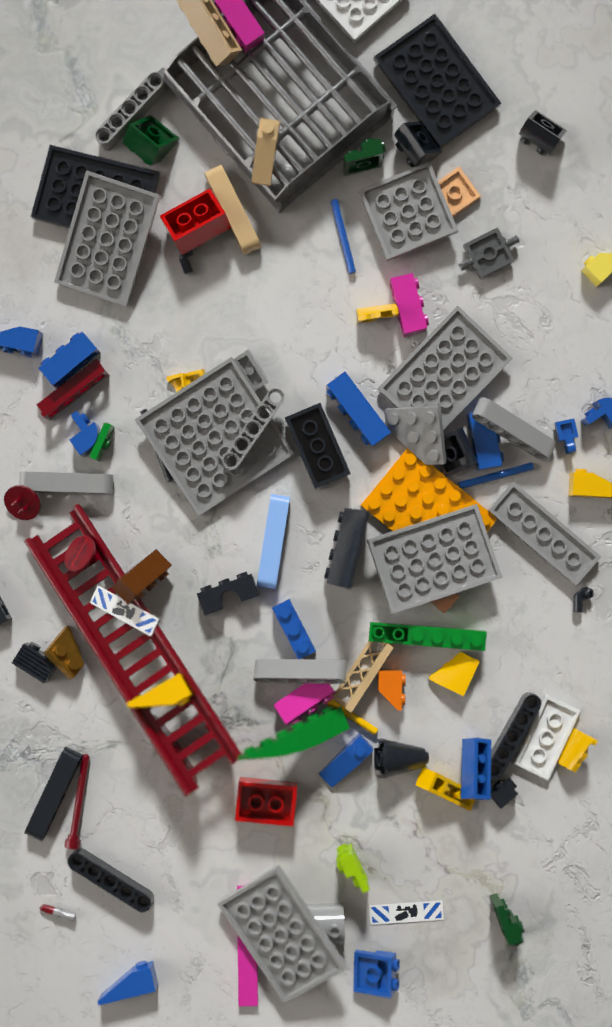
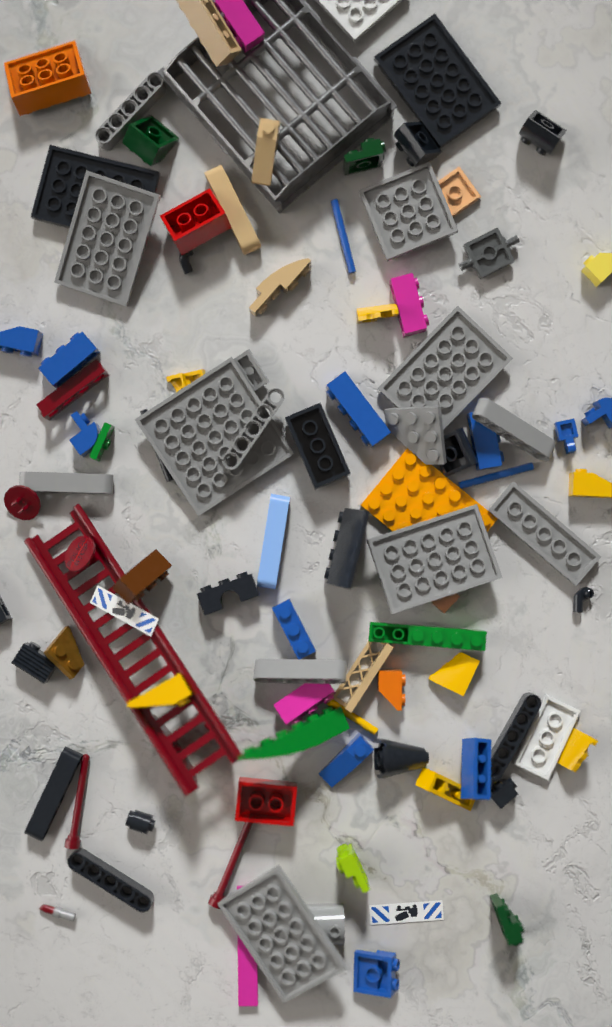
blue slope [97,961,158,1006] -> none
none -> orange slope [4,40,91,116]
none -> black brick [125,810,156,834]
none -> dark red piece [208,822,253,909]
none -> tan slope [249,258,311,317]

